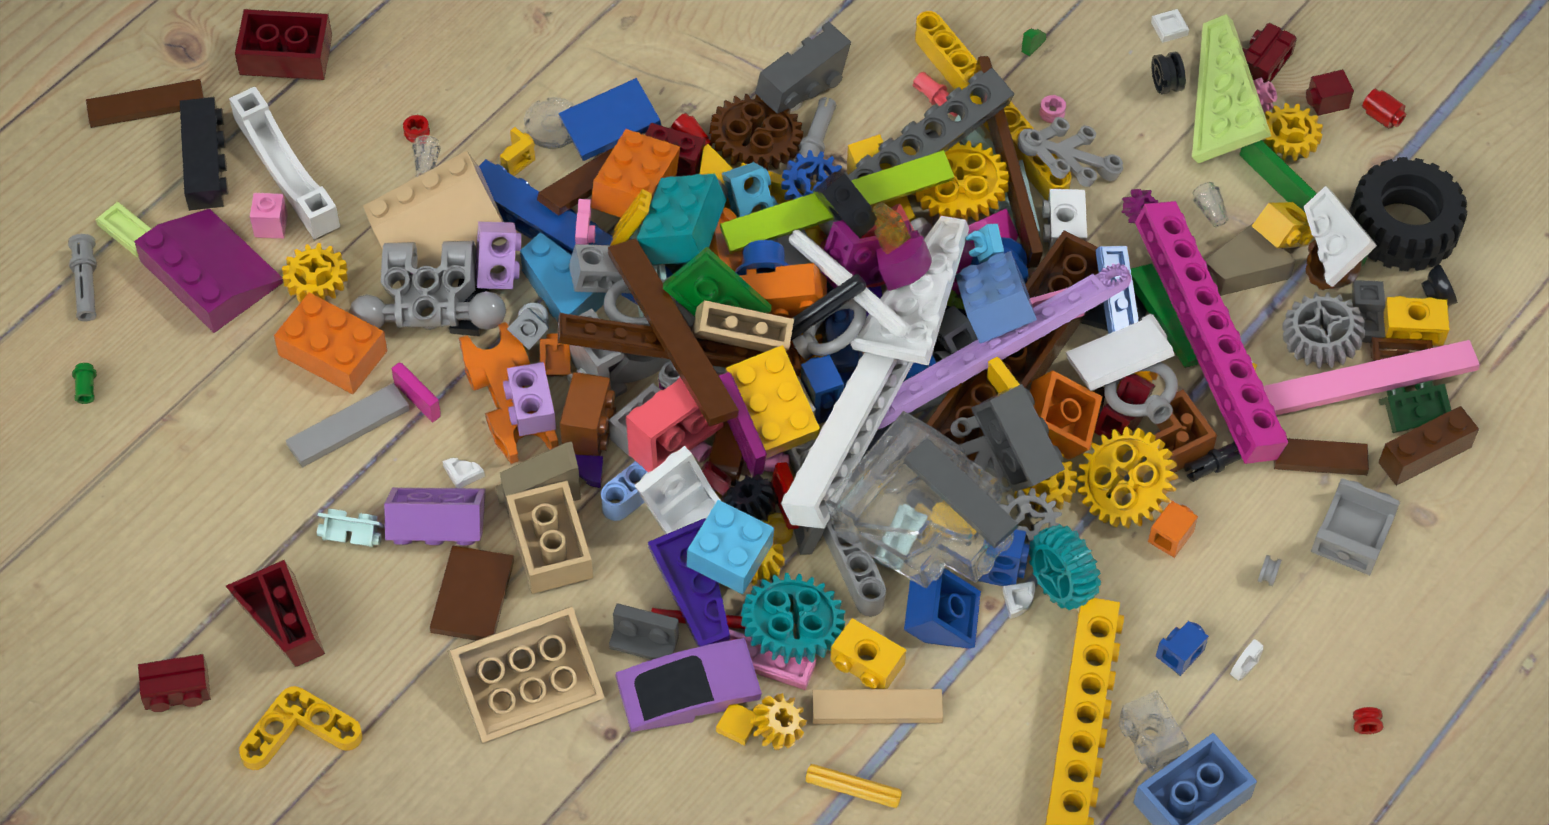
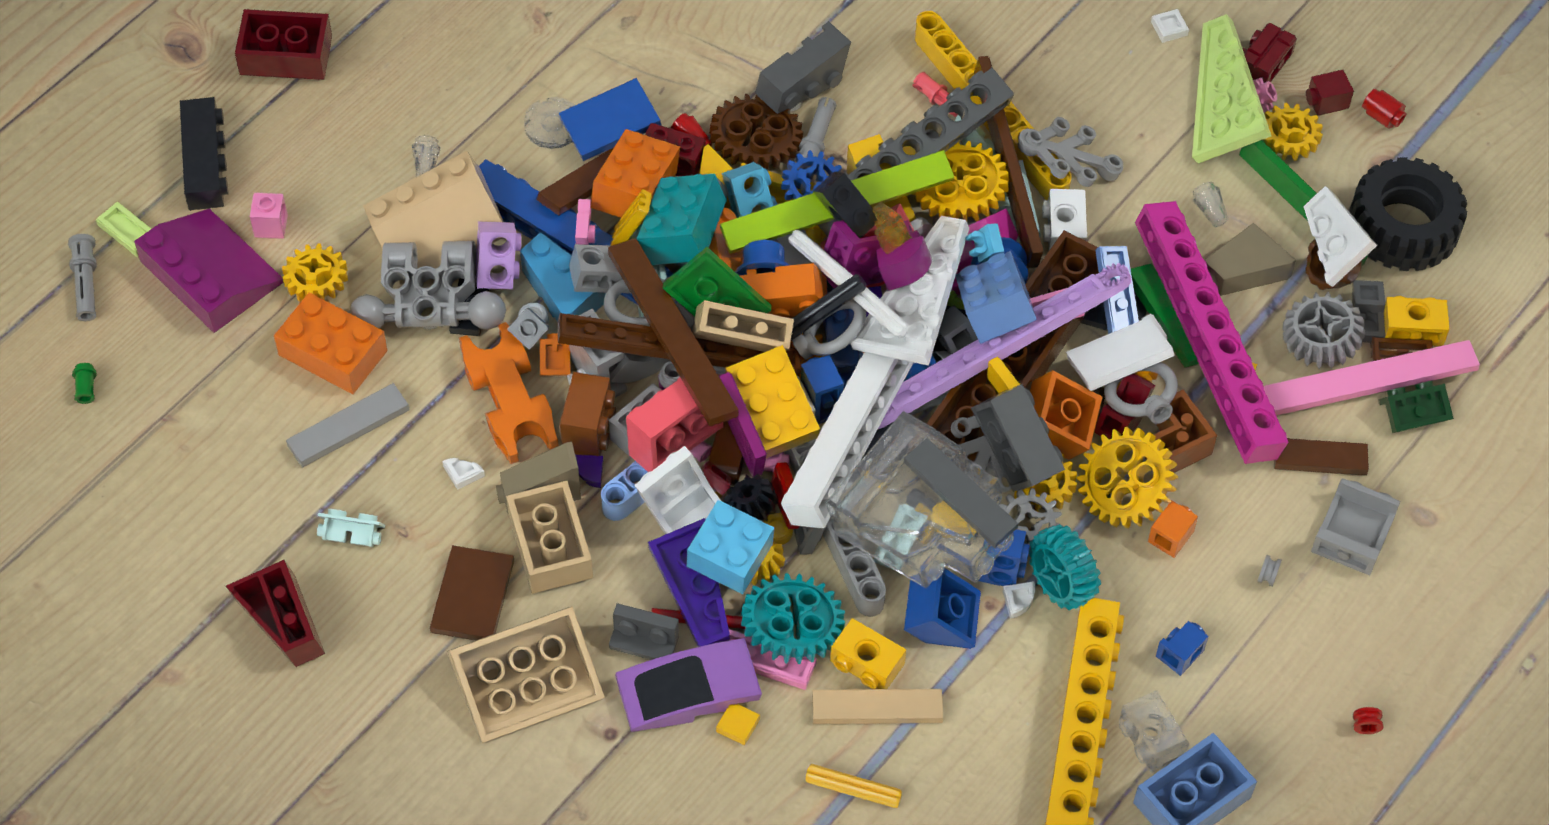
reddish brown tile [86,79,204,128] -> none
dark red brick [138,654,211,712] -> none
white arch [229,87,340,240] -> none
yellow beam [239,686,362,770] -> none
medium lavender slope [384,487,486,545] -> none
dark pink tile [391,362,441,423] -> none
red bush [403,115,430,143] -> none
yellow bracket [500,127,536,176] -> none
lavender brick [503,362,556,436] -> none
yellow gear [750,693,807,750] -> none
green tile [1021,28,1046,57] -> none
bright pink bush [1040,95,1066,123] -> none
magenta gear [1121,189,1158,223] -> none
black wheel [1151,51,1186,95] -> none
black pin [1184,441,1242,482] -> none
white tile [1230,639,1263,681] -> none
yellow brick [1252,202,1314,248] -> none
reddish brown brick [1378,406,1479,486] -> none
black piece [1421,264,1458,305] -> none

